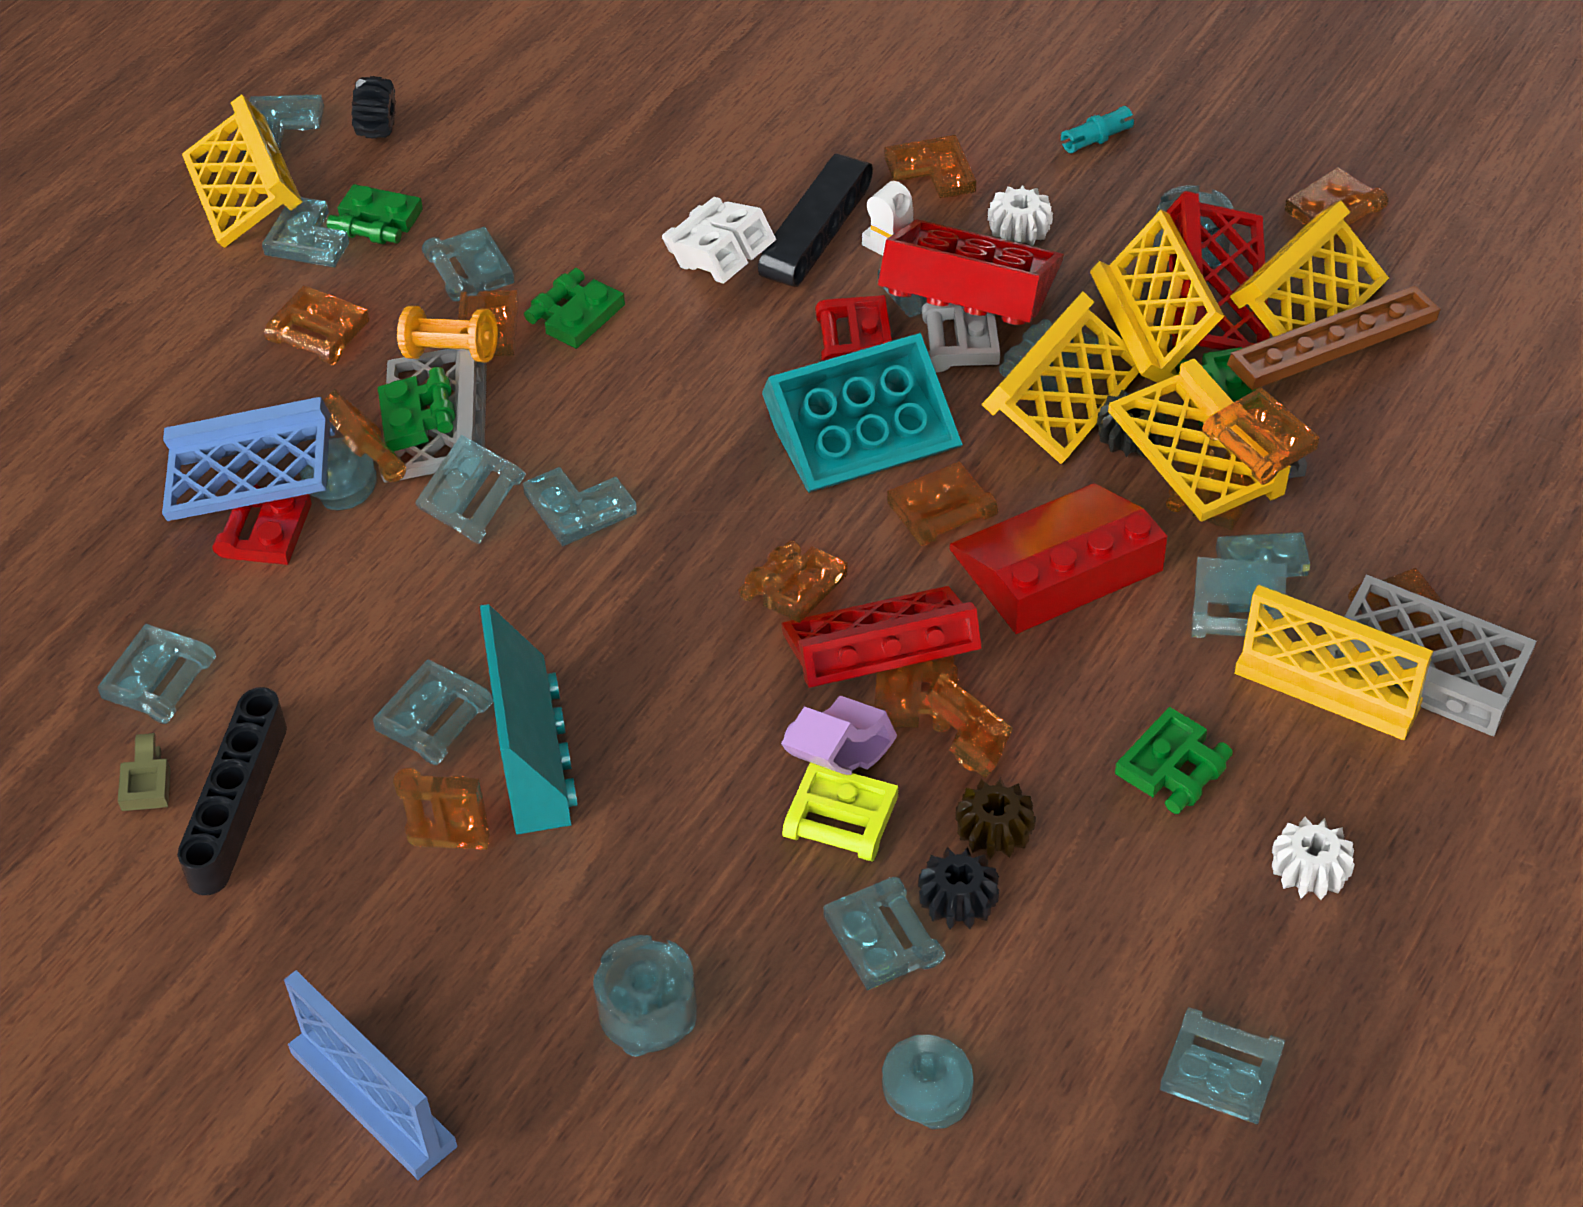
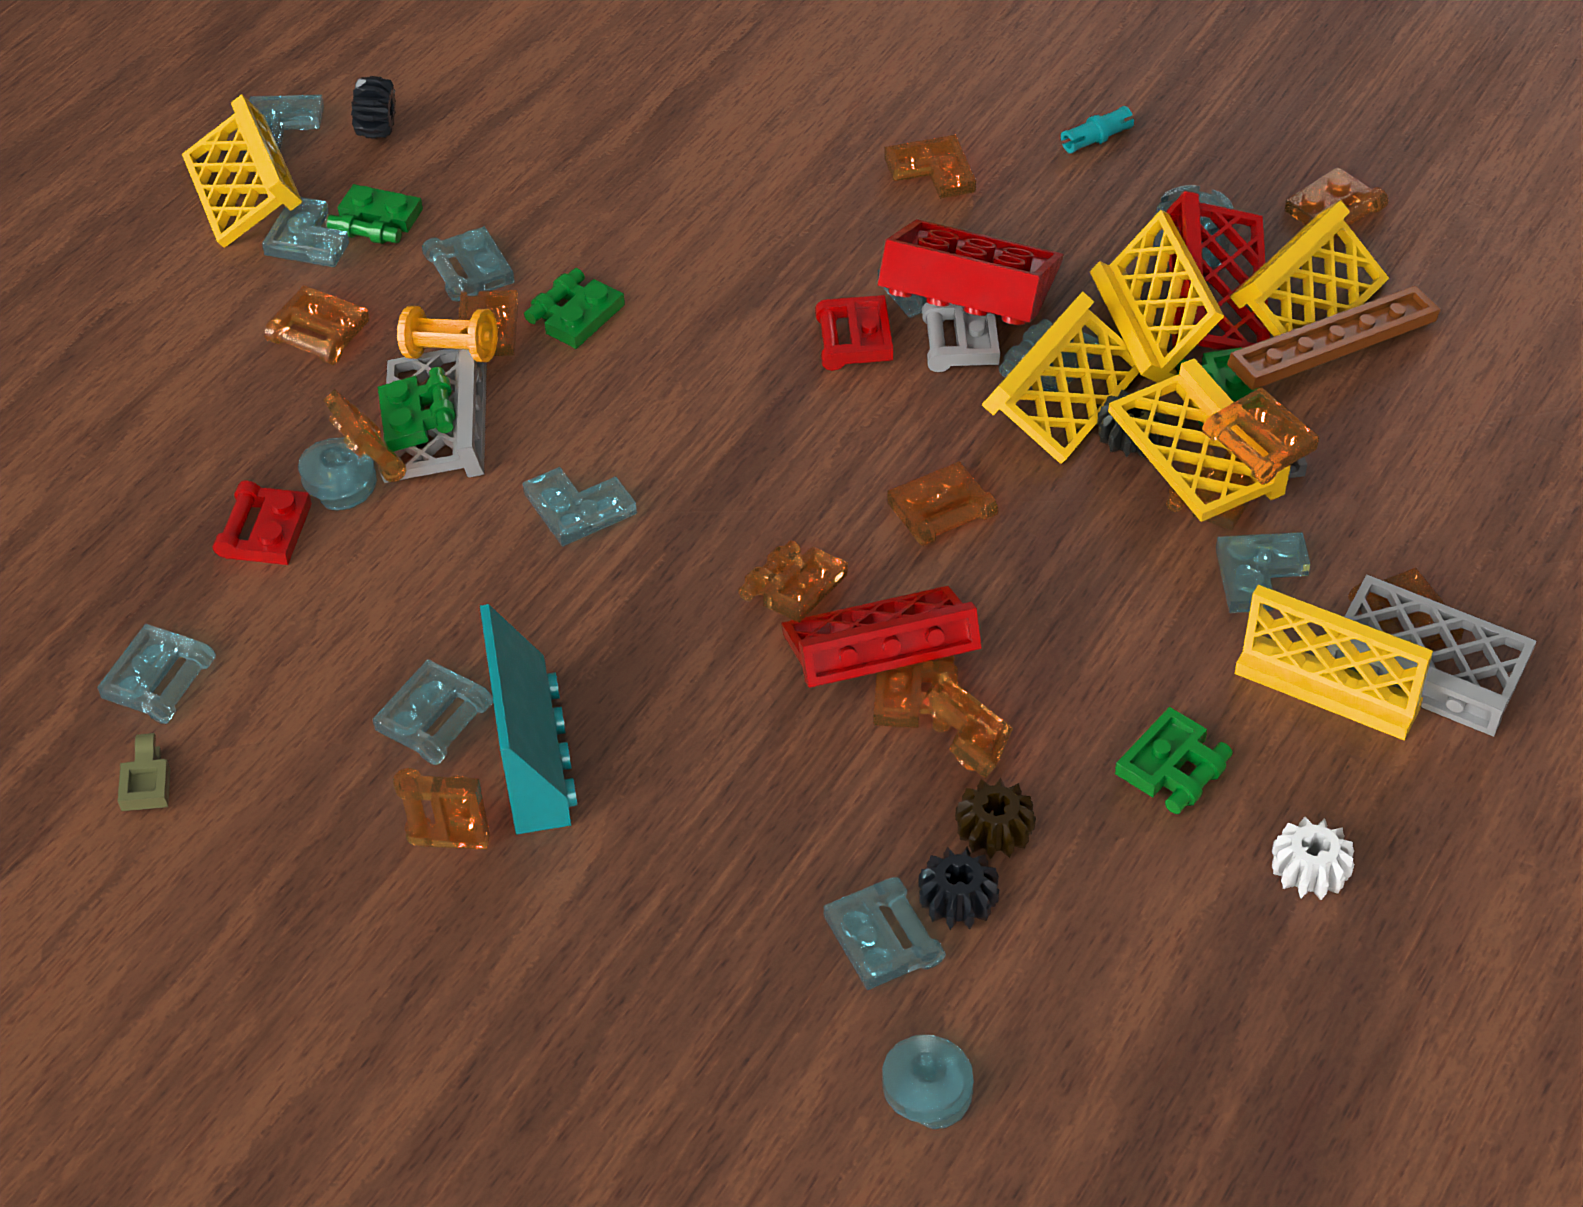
medium blue fence [162,397,336,521] -> none
black beam [177,687,287,895] -> none
medium blue fence [284,970,457,1180] -> none
clear light blue plate [415,435,526,544] -> none
clear light blue brick [593,935,697,1056] -> none
white hips [662,197,776,284] -> none
black beam [758,153,873,287] -> none
teal slope [762,333,963,493] -> none
lavender brick [781,696,897,775] -> none
neon yellow plate [782,762,898,862] -> none
white leg [862,181,913,256] -> none
red slope [949,483,1168,634] -> none
white gear [988,185,1053,246] -> none
clear light blue plate [1160,1007,1286,1125] -> none
clear light blue plate [1191,557,1287,639] -> none

